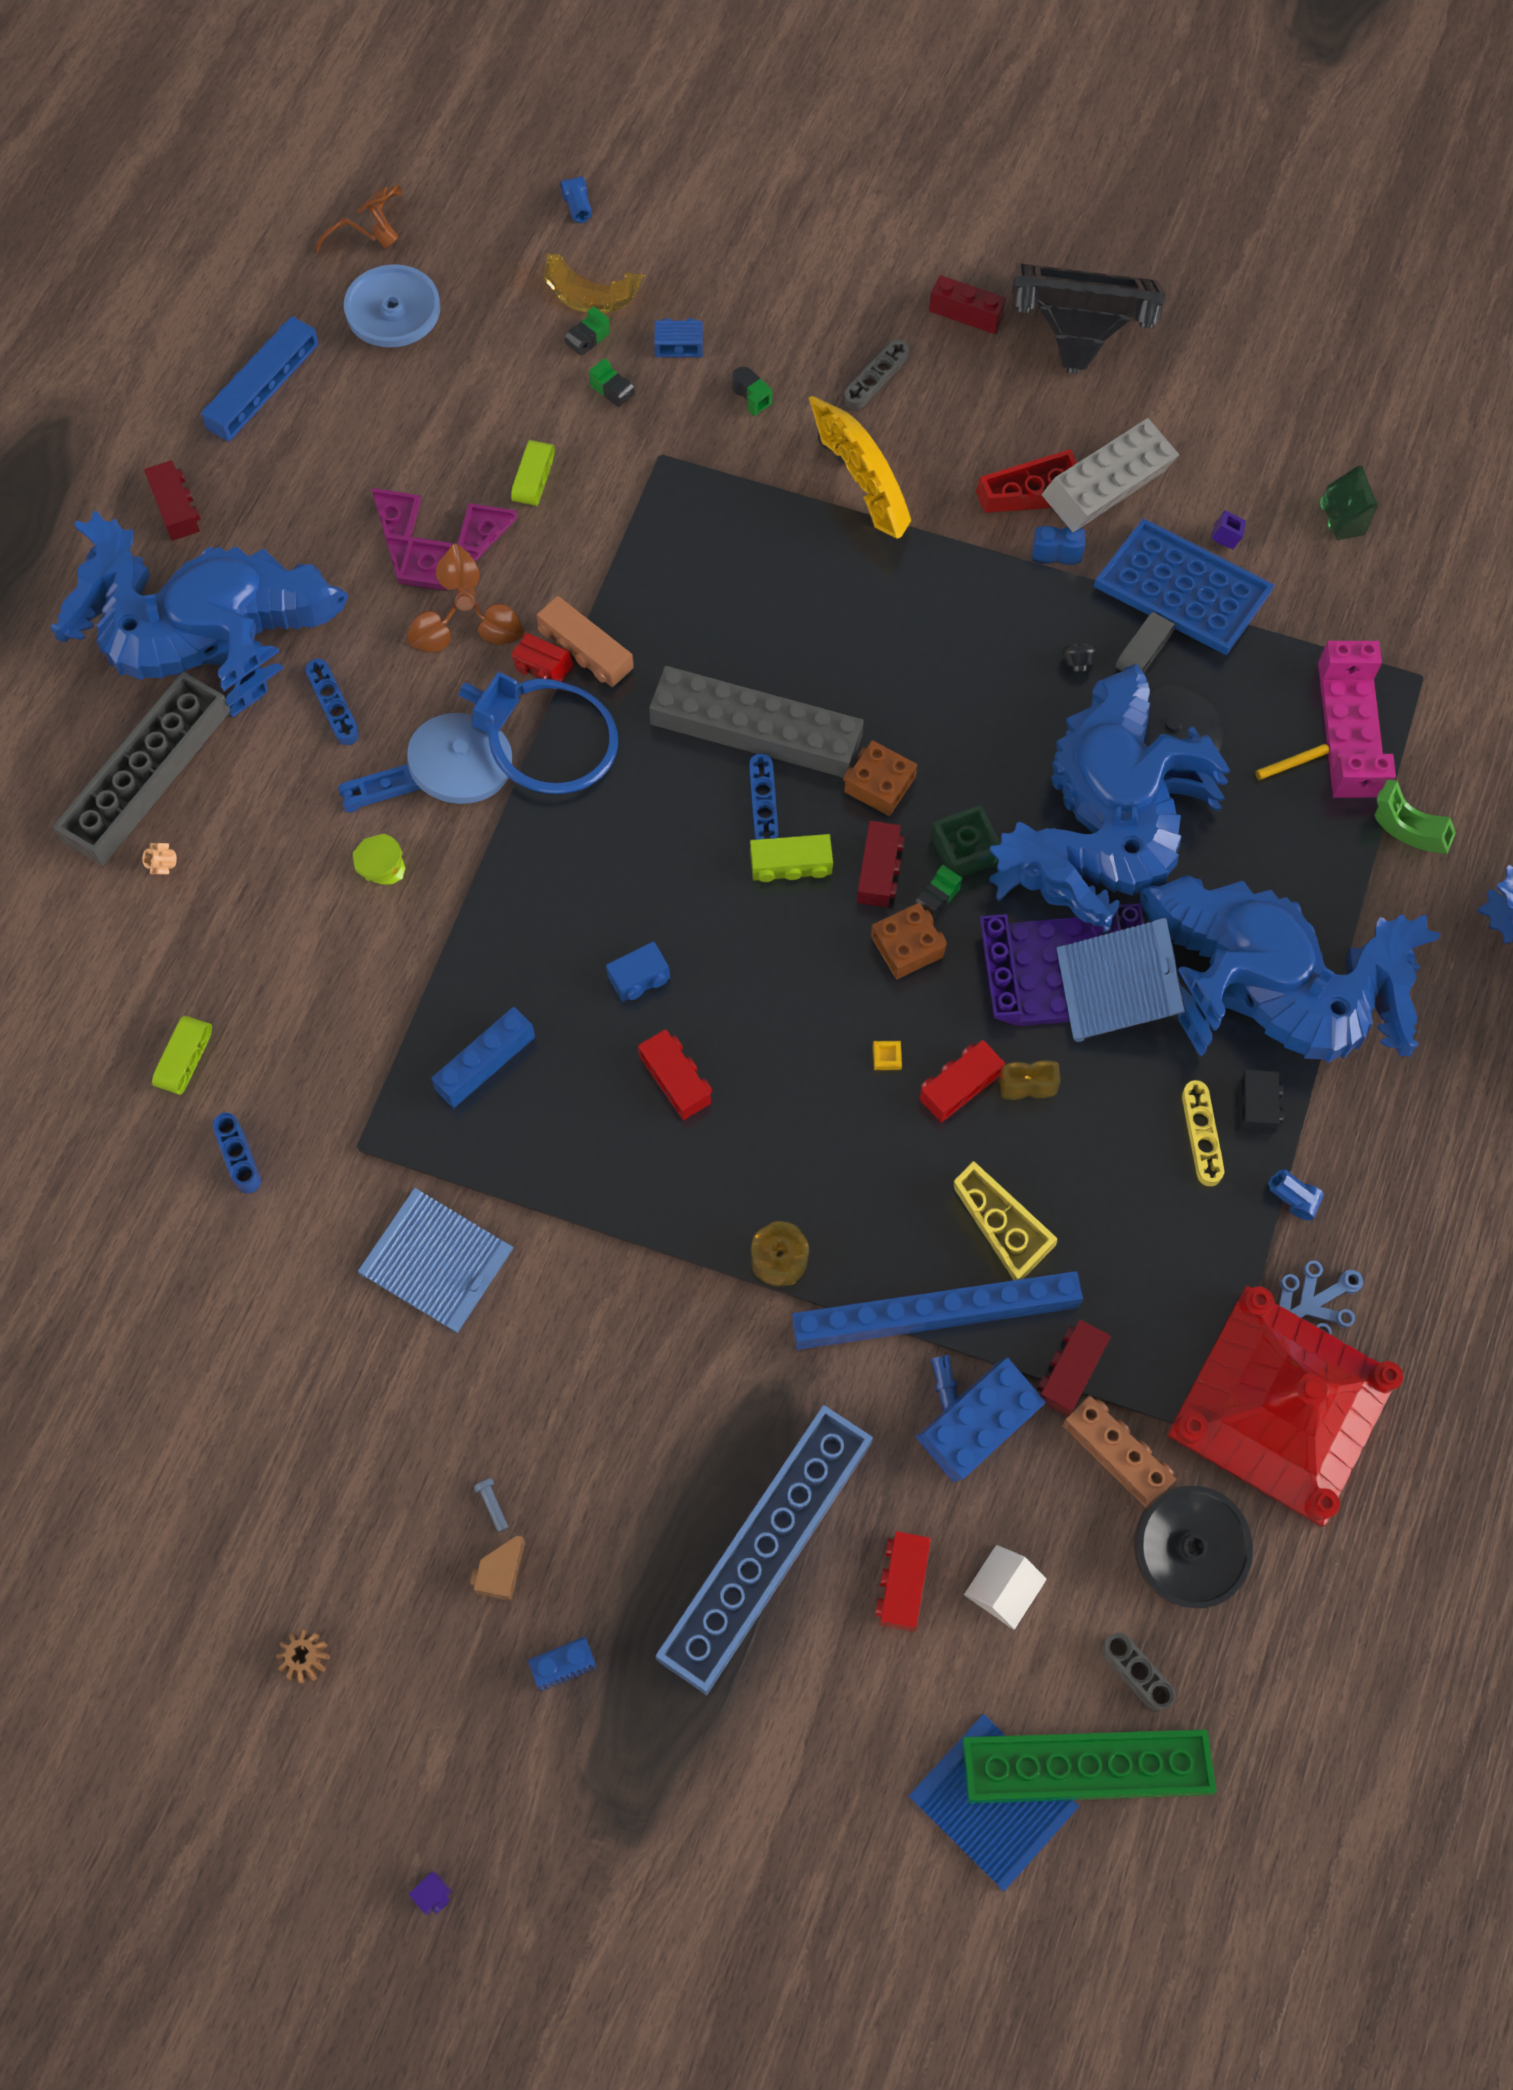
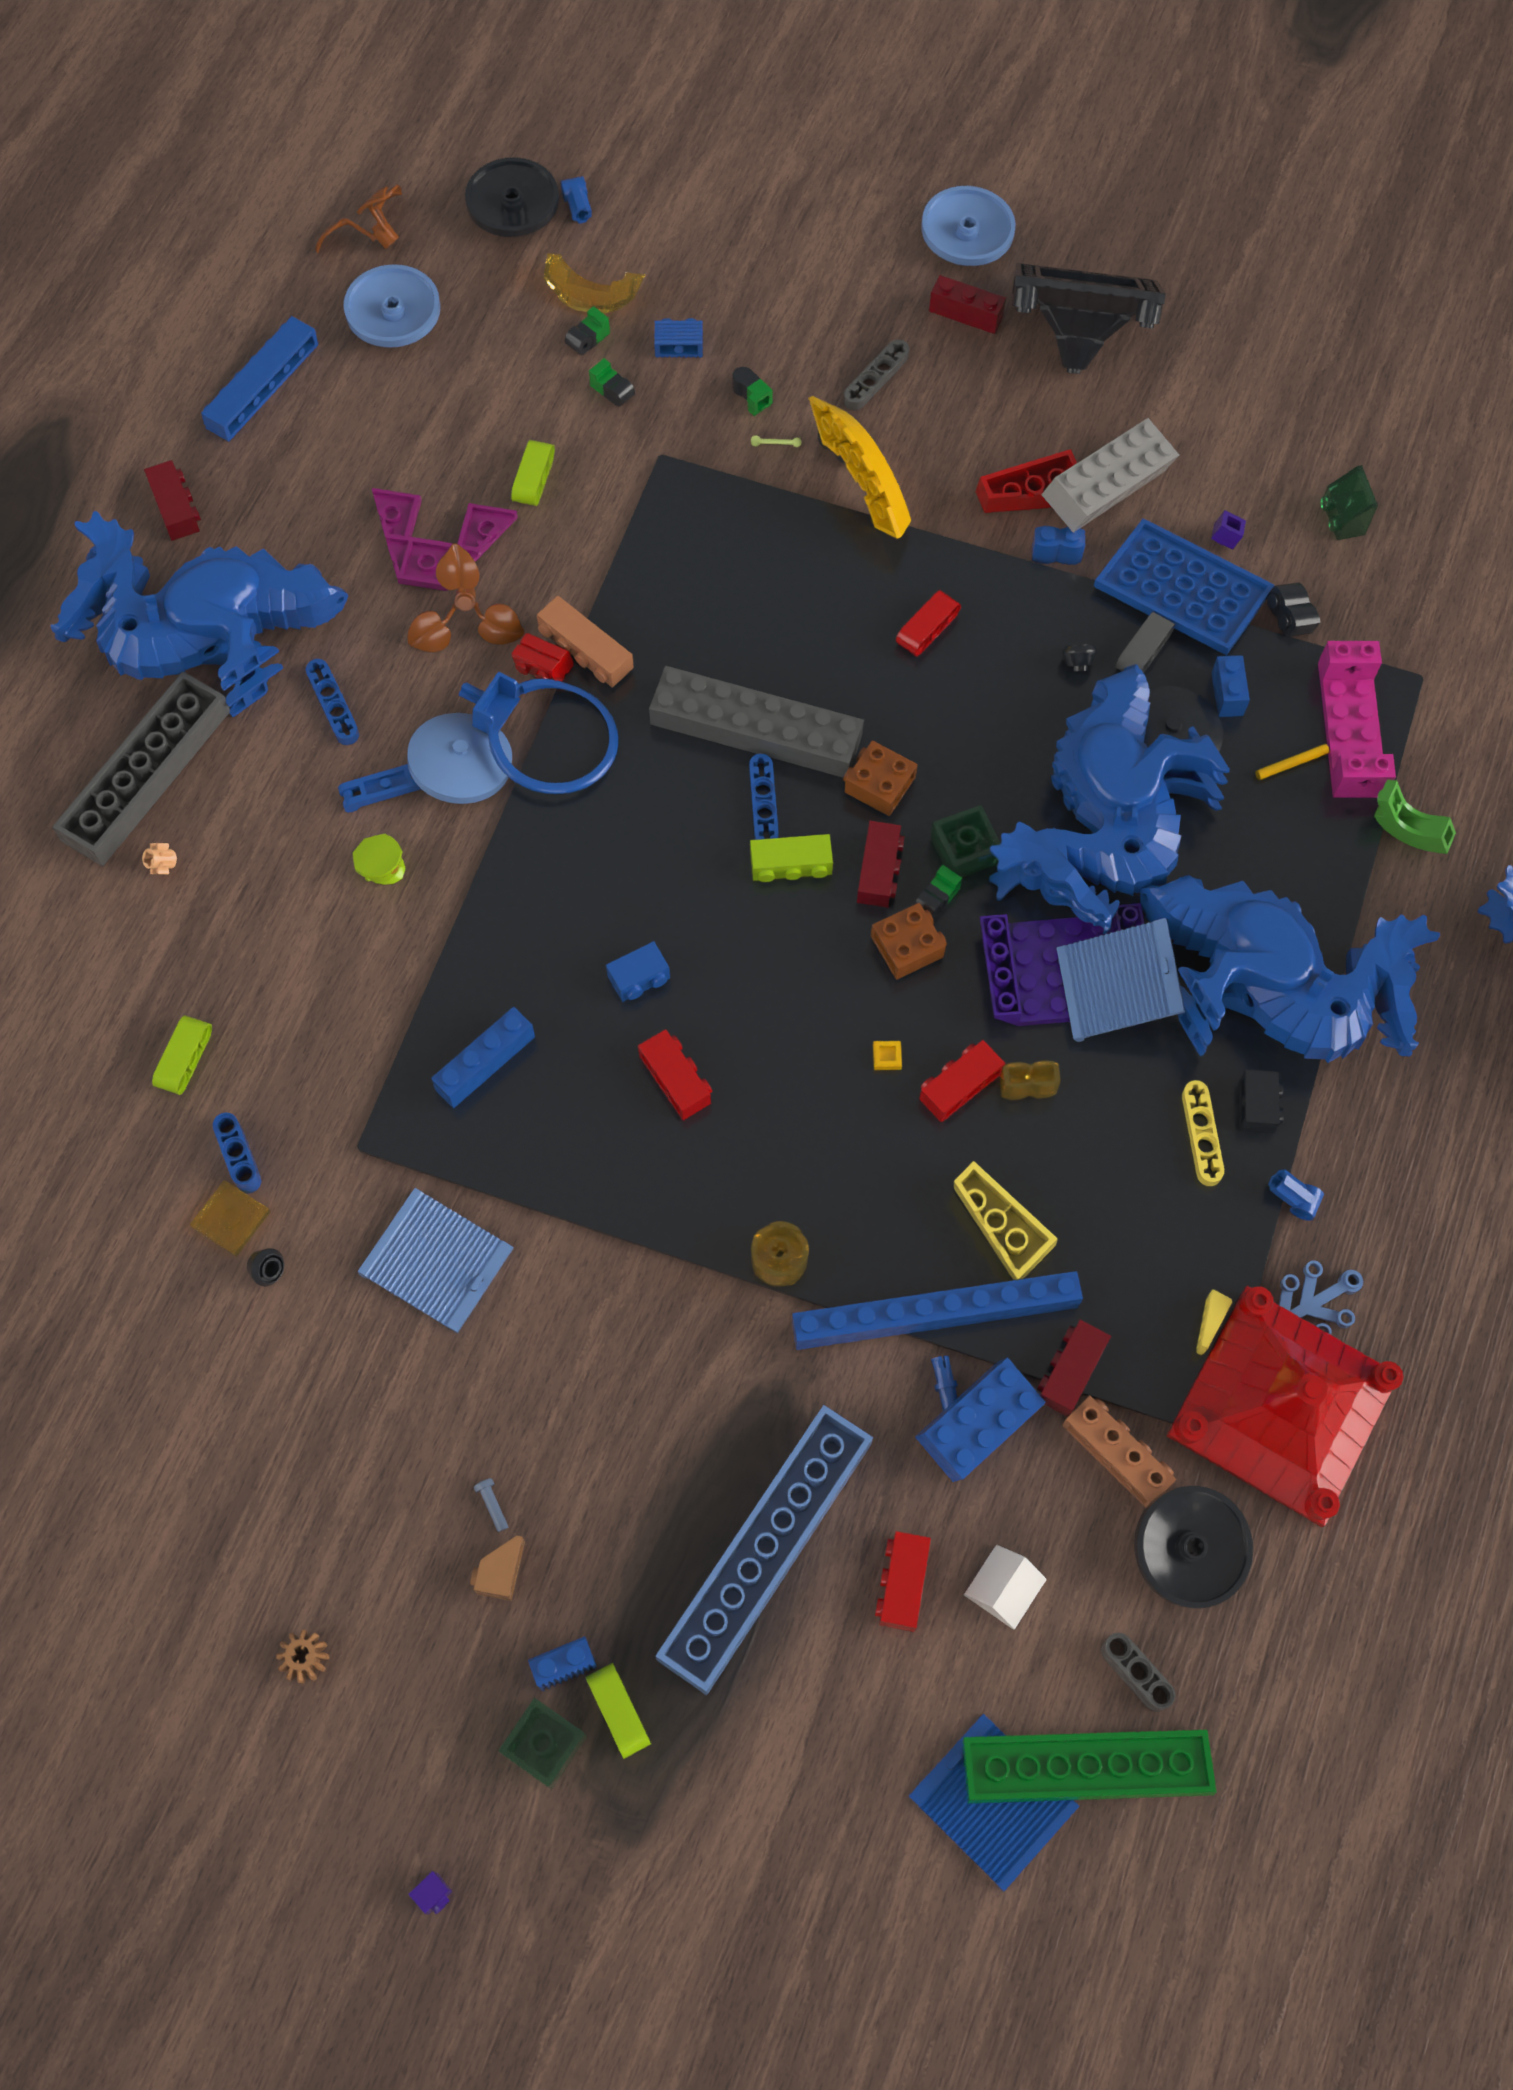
none -> clear yellow tile [190,1180,271,1257]
none -> black cone [247,1248,284,1287]
none -> black dish [465,157,559,237]
none -> clear green brick [498,1697,587,1790]
none -> lime beam [585,1663,651,1759]
none -> yellowish green hinge [751,436,802,447]
none -> red beam [896,590,961,656]
none -> medium blue dish [921,186,1016,266]
none -> light yellow slope [1196,1289,1232,1355]
none -> blue brick [1212,655,1250,717]
none -> black brick [1267,582,1320,637]

